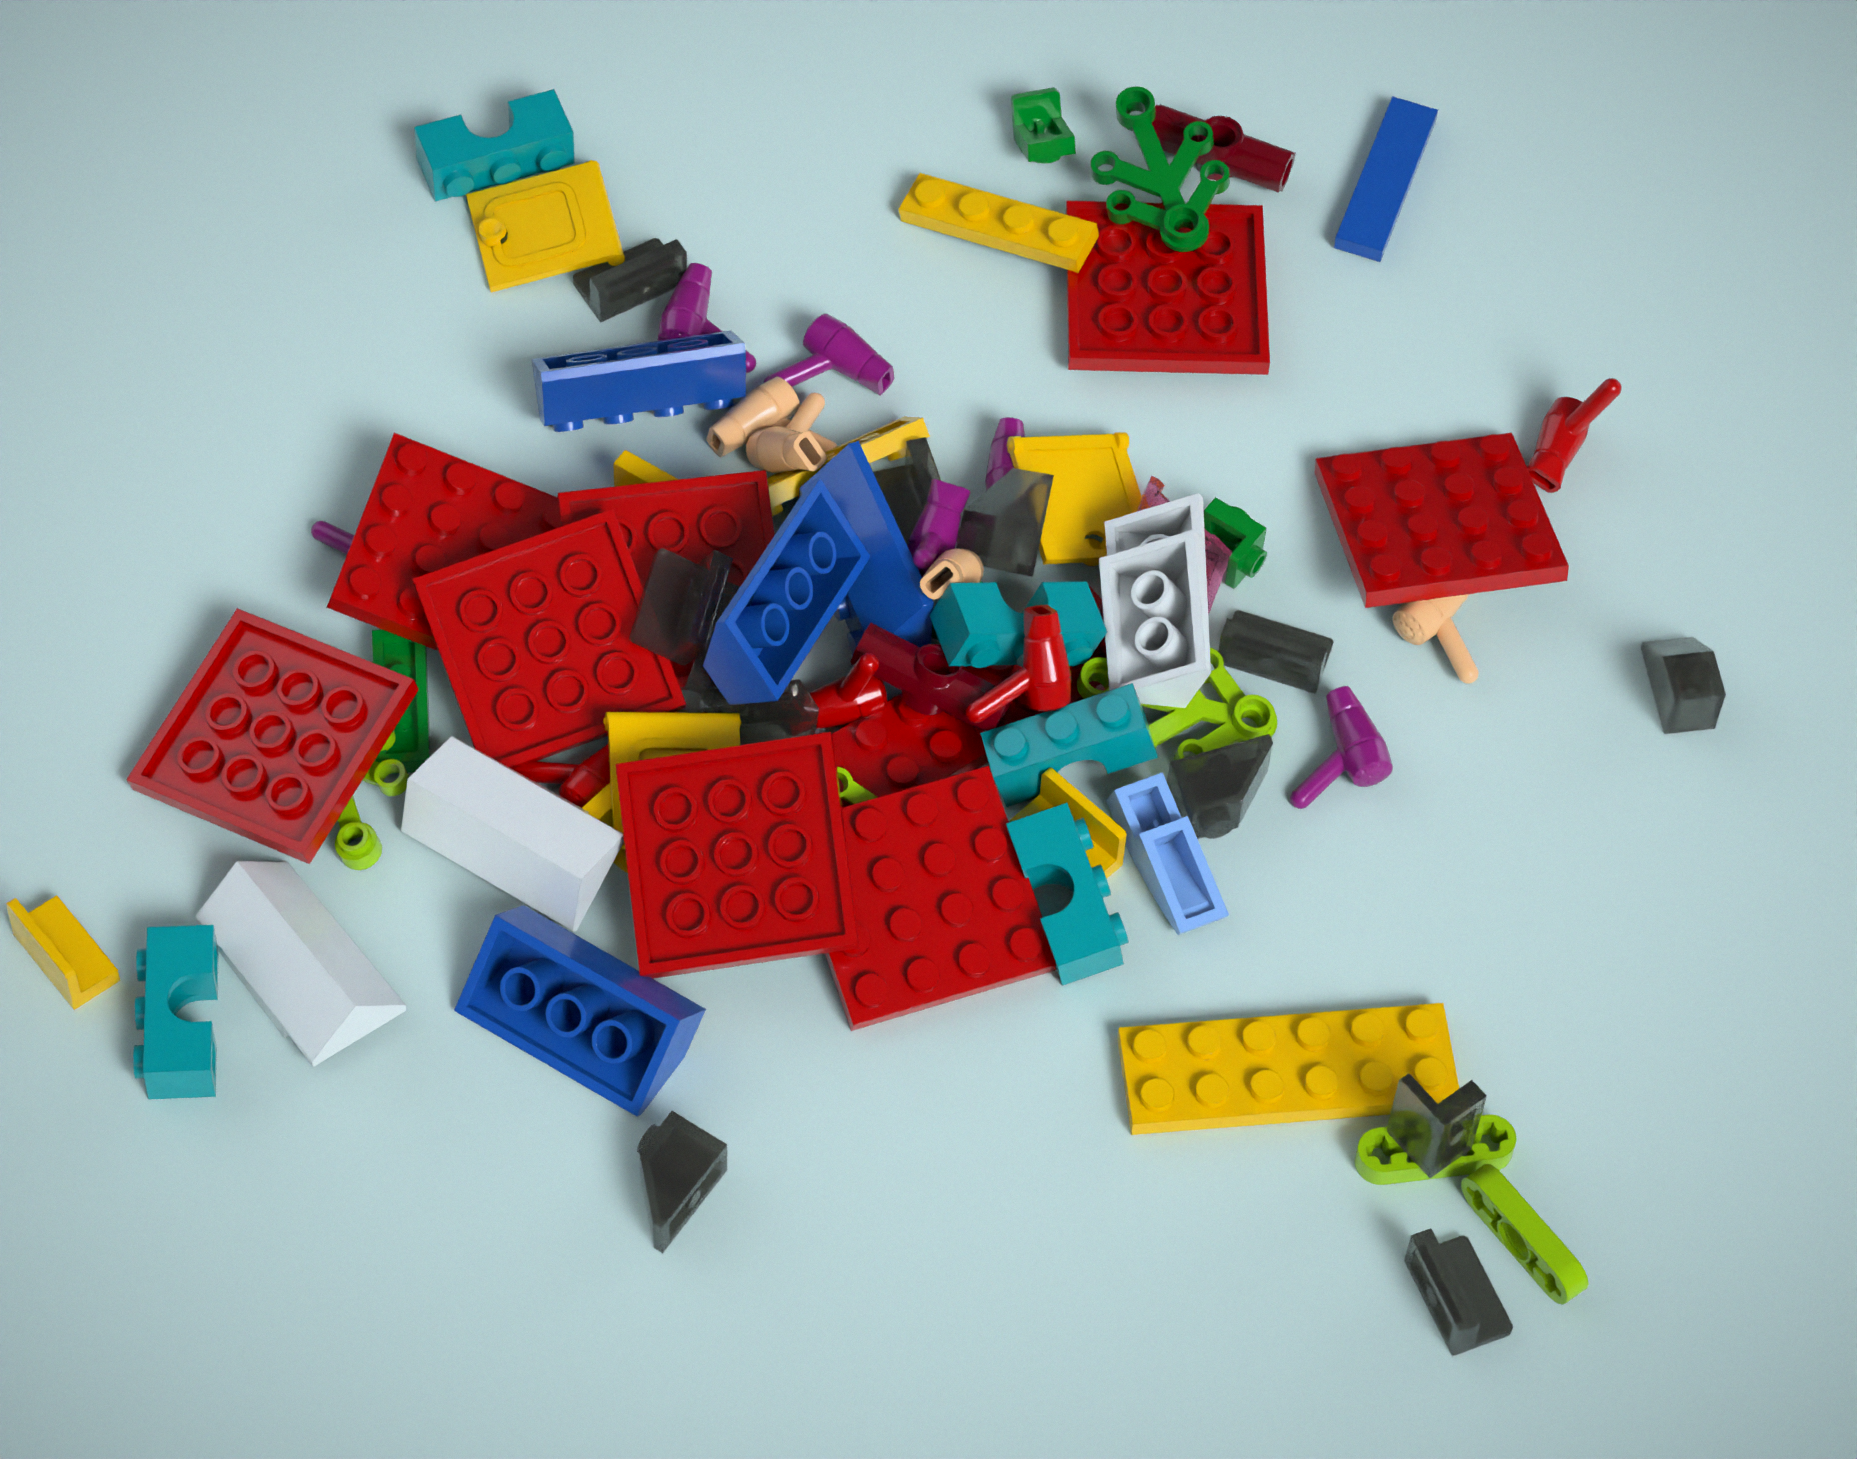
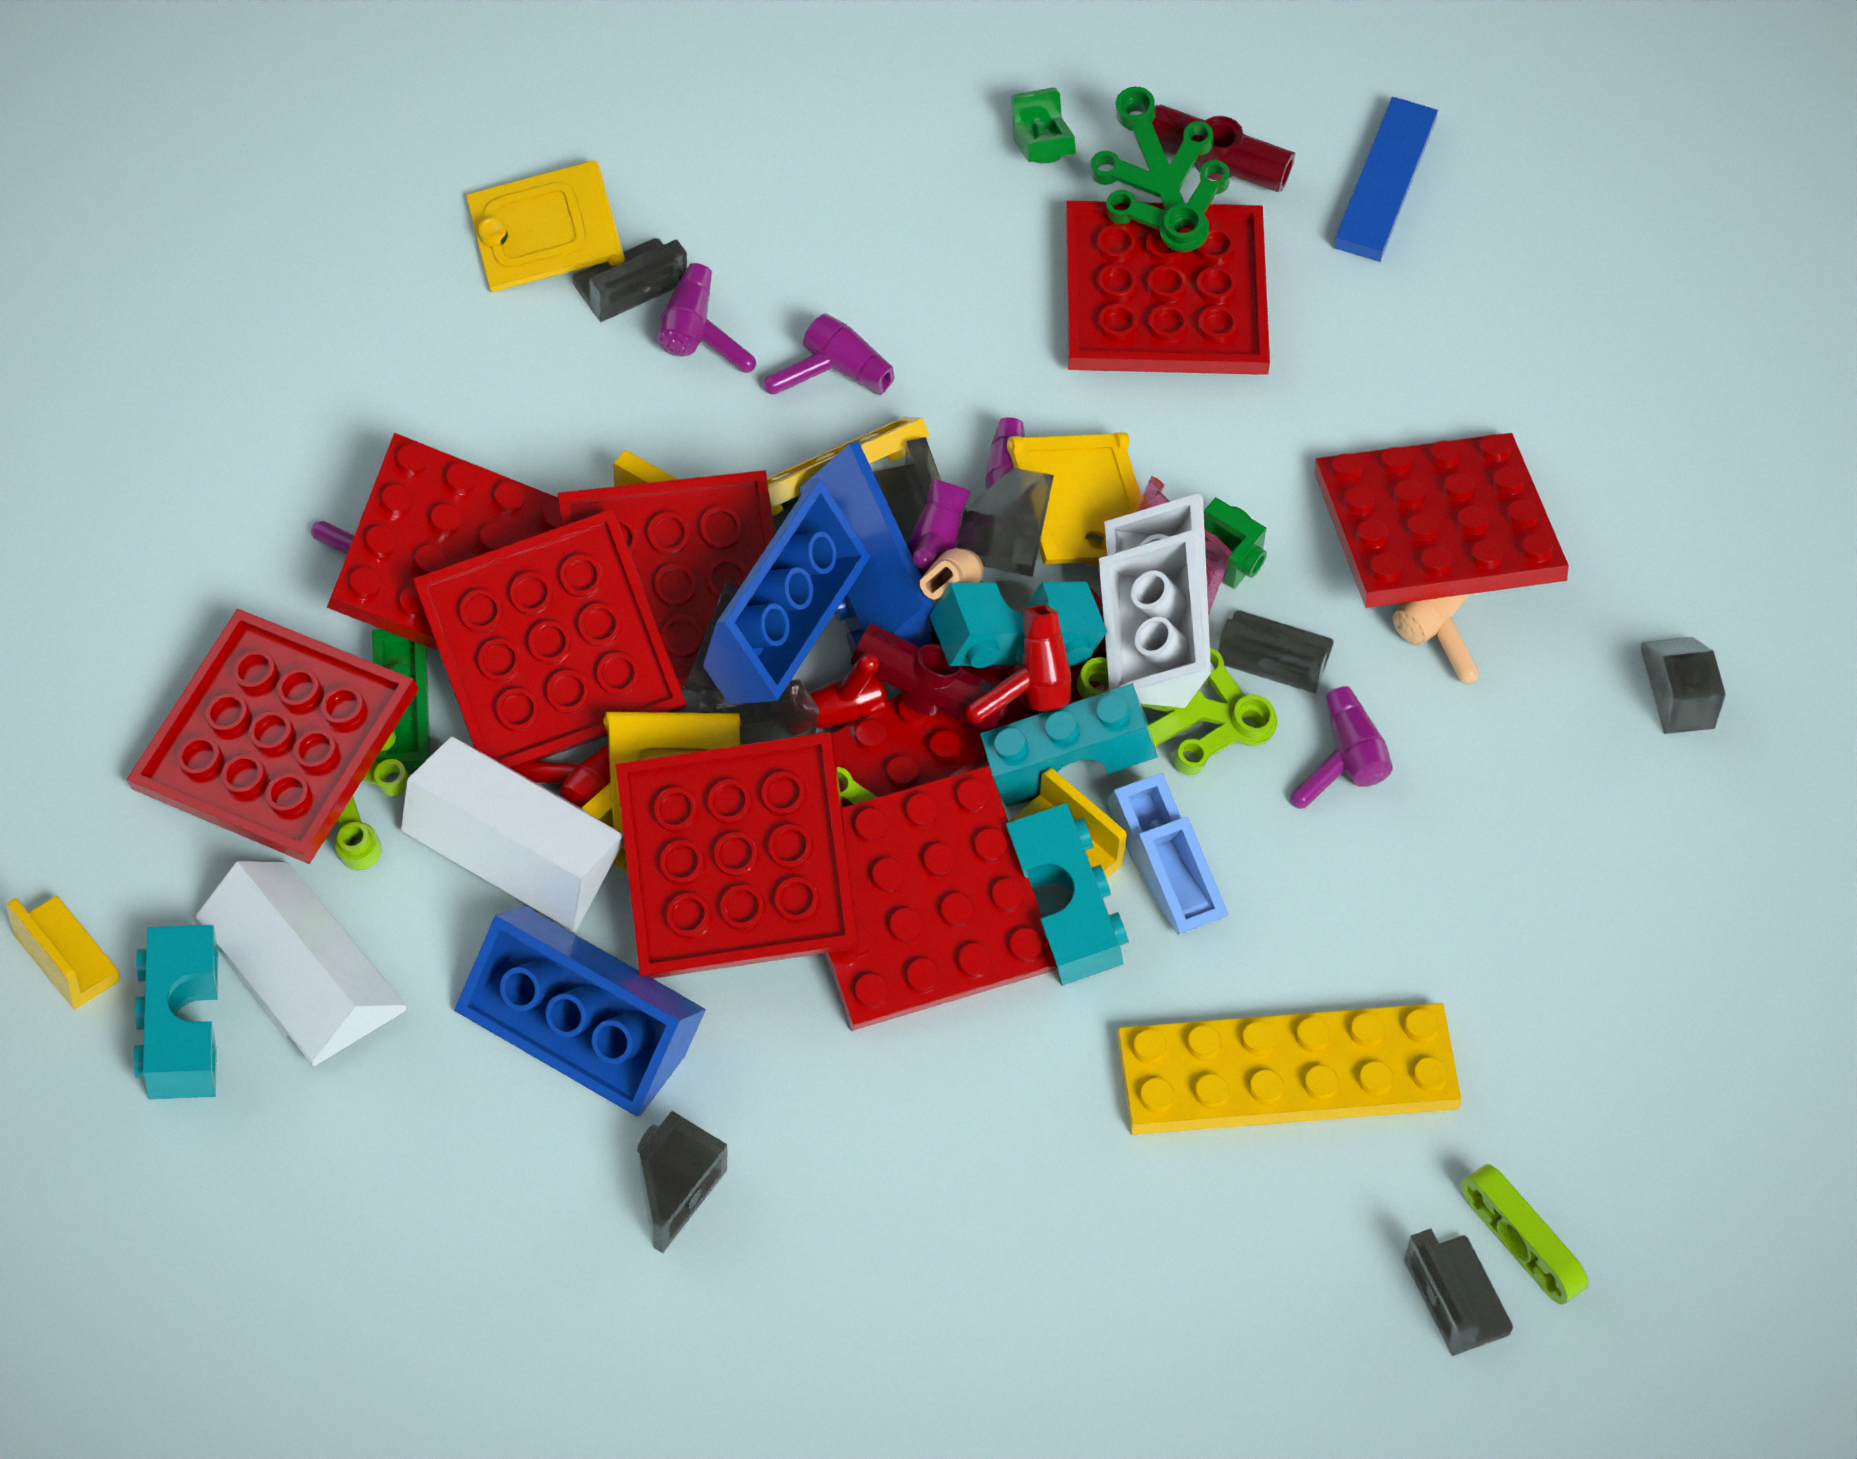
teal arch [414,89,575,202] -> none
blue slope [531,330,746,432] -> none
clear smoke panel [629,548,733,666] -> none
light nougat piece [706,377,838,457] -> none
light nougat piece [746,393,827,473] -> none
yellow plate [898,173,1099,273] -> none
clear smoke slope [1167,734,1273,839] -> none
lime beam [1355,1114,1517,1185] -> none
clear smoke panel [1387,1074,1487,1178] -> none
red piece [1527,378,1622,493] -> none

